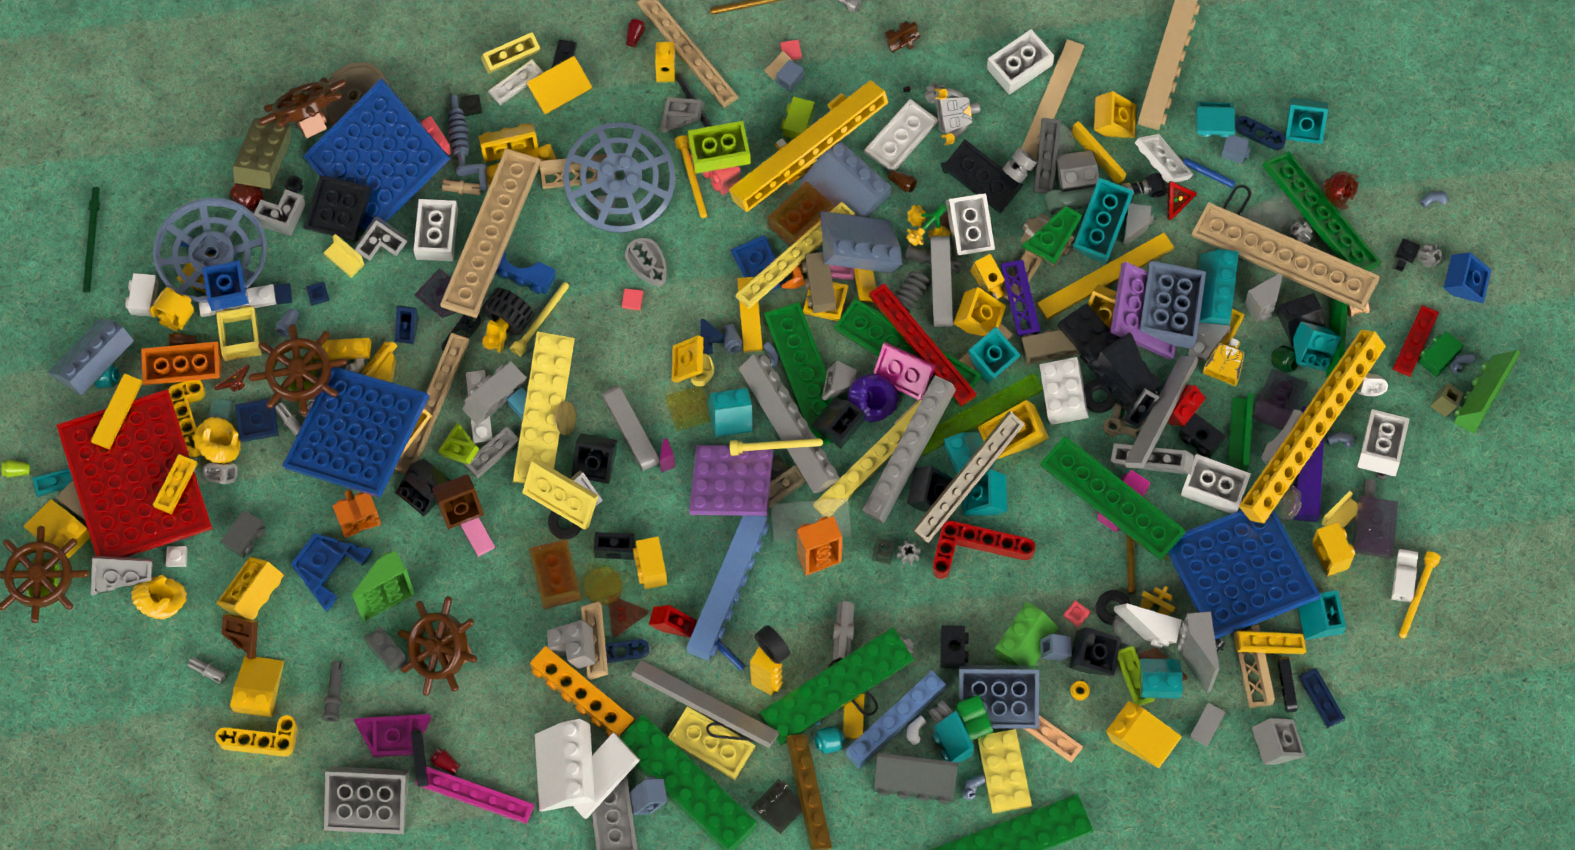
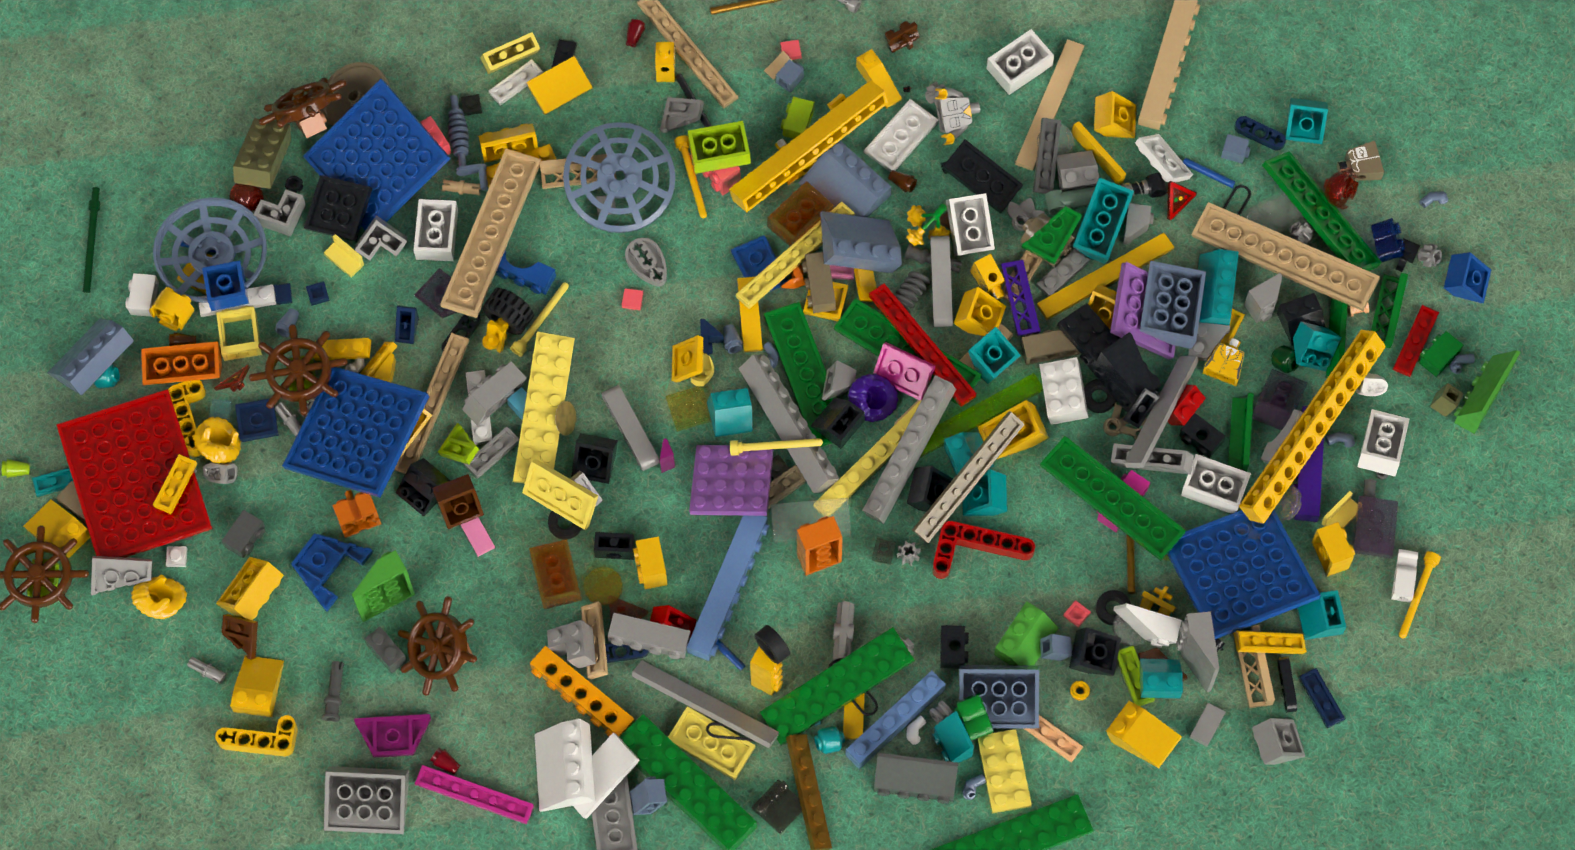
yellow tile [91,373,143,450] -> none
black beam [411,730,428,787] -> none
light grey wheel [1002,148,1037,183] -> none
teal slope [1194,101,1235,137] -> none
none -> light grey brick [608,613,690,659]
none -> yellow slope [856,49,902,109]
none -> light grey plate [1007,198,1045,231]
none -> light grey plate [1036,249,1090,297]
none -> dark tan torso [1337,141,1384,181]
none -> clear blue brick [1371,218,1406,263]
none -> green fence [1371,273,1408,348]

